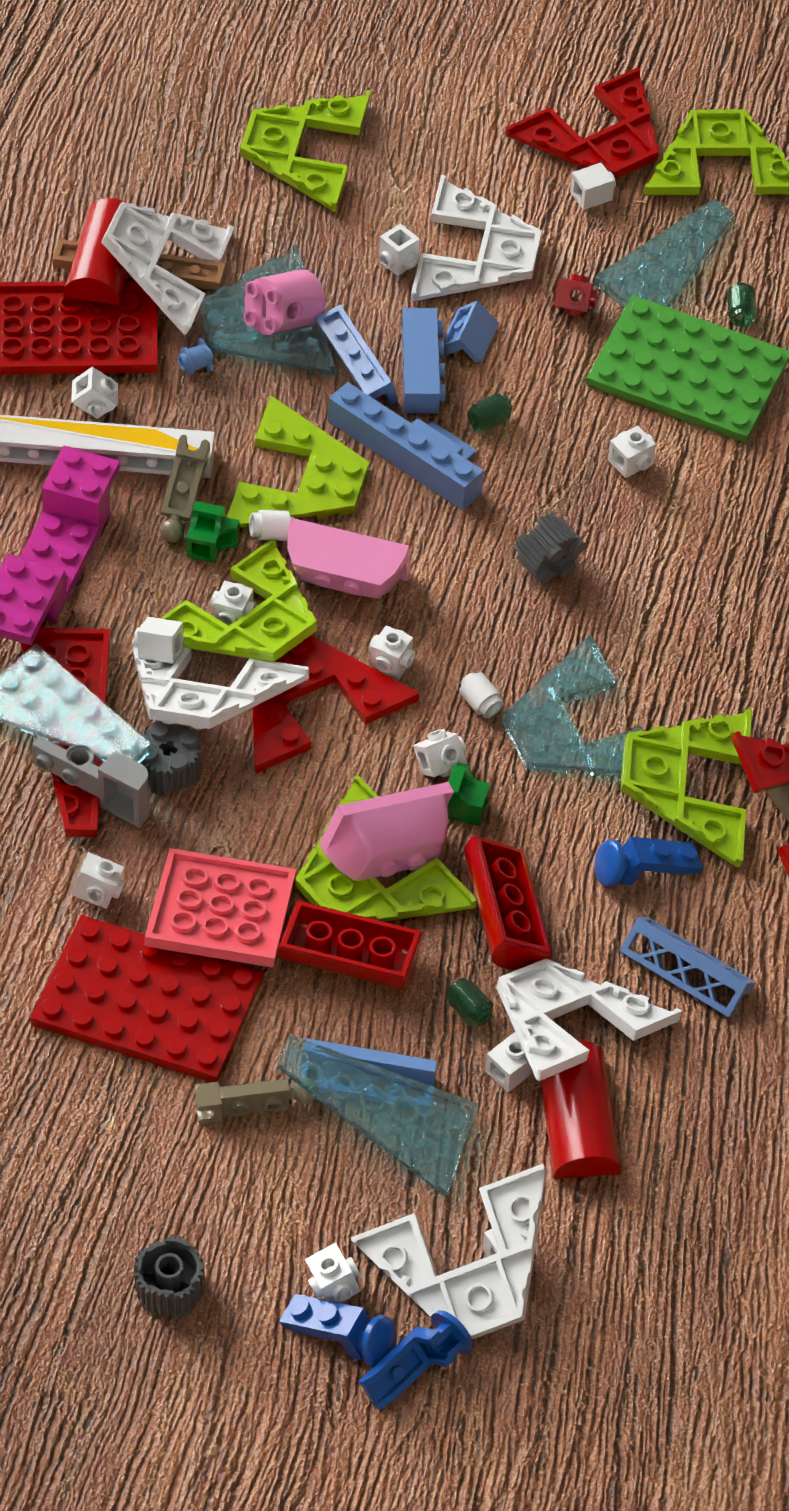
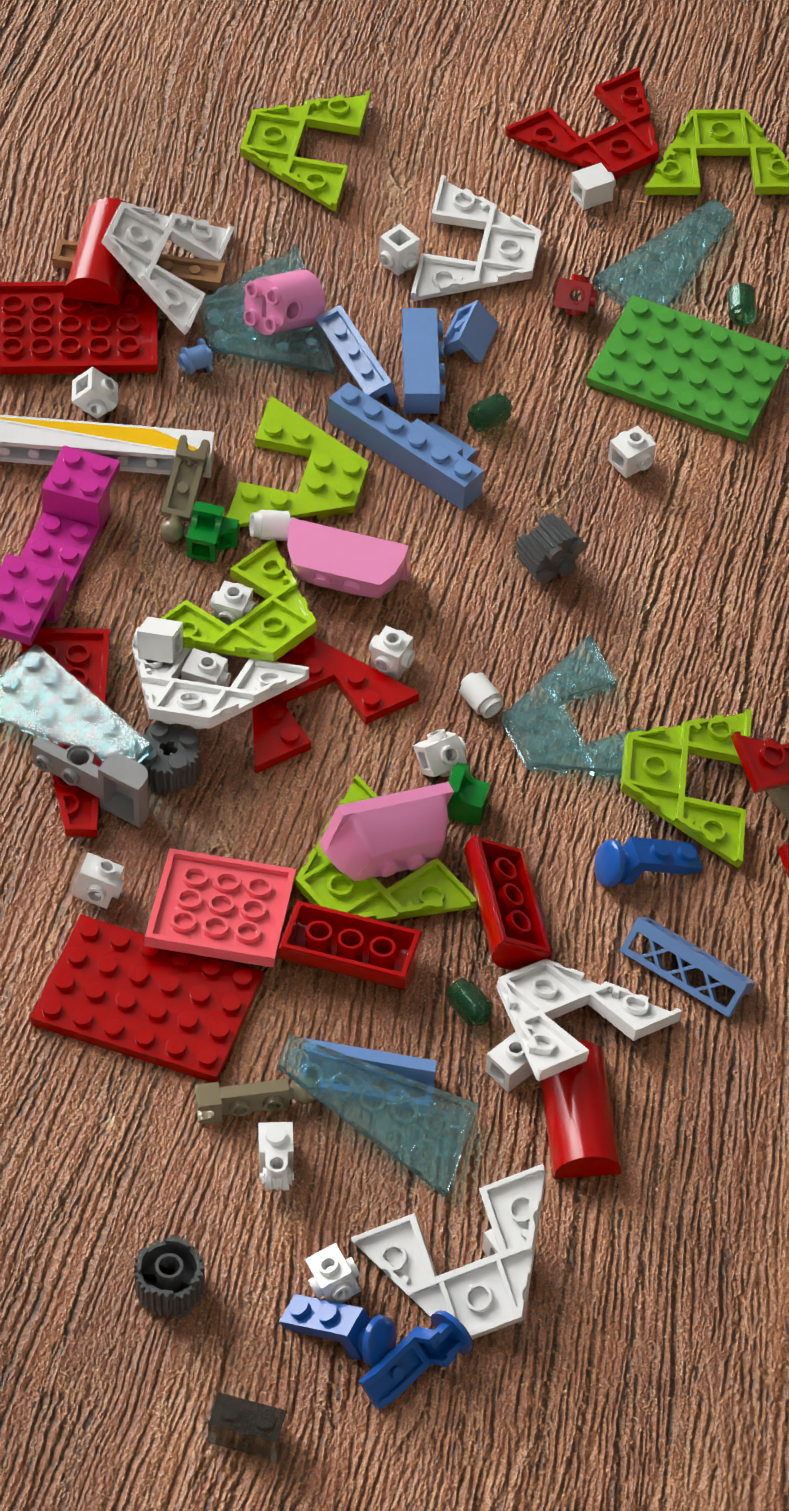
none -> white brick [181,648,231,687]
none -> clear smoke brick [208,1392,287,1461]
none -> white brick [258,1122,294,1191]

